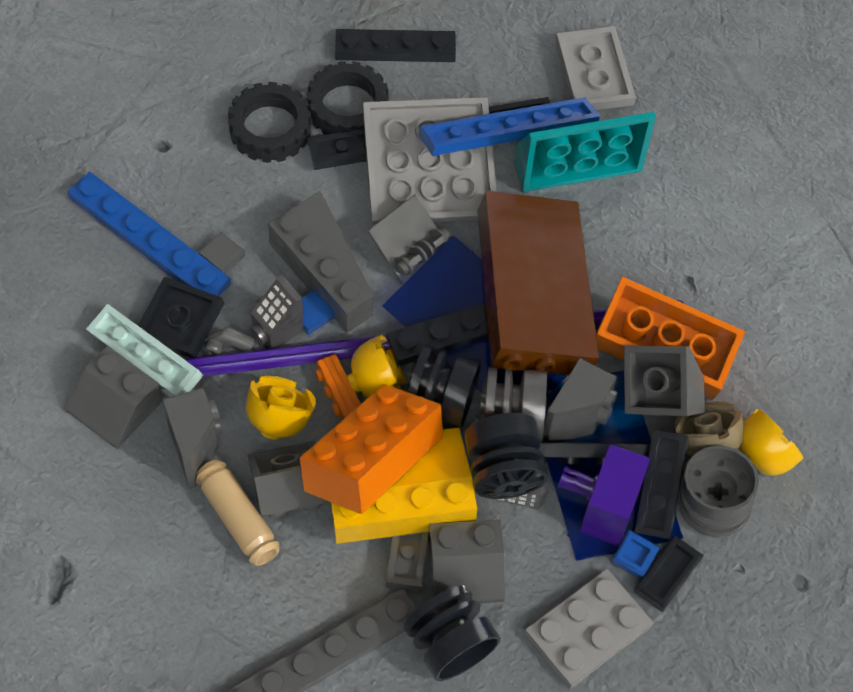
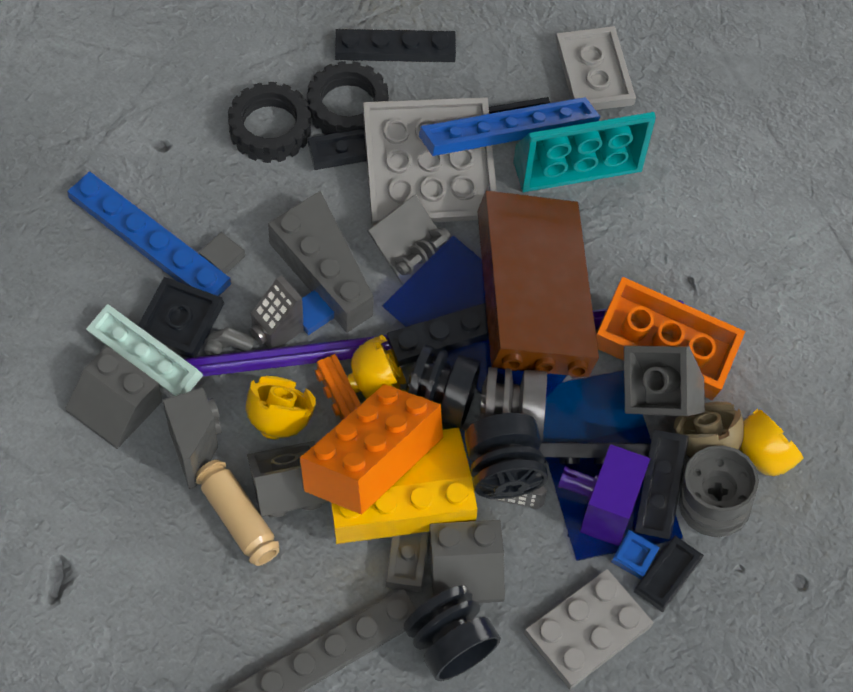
dark grey slope [542,358,618,442] -> none

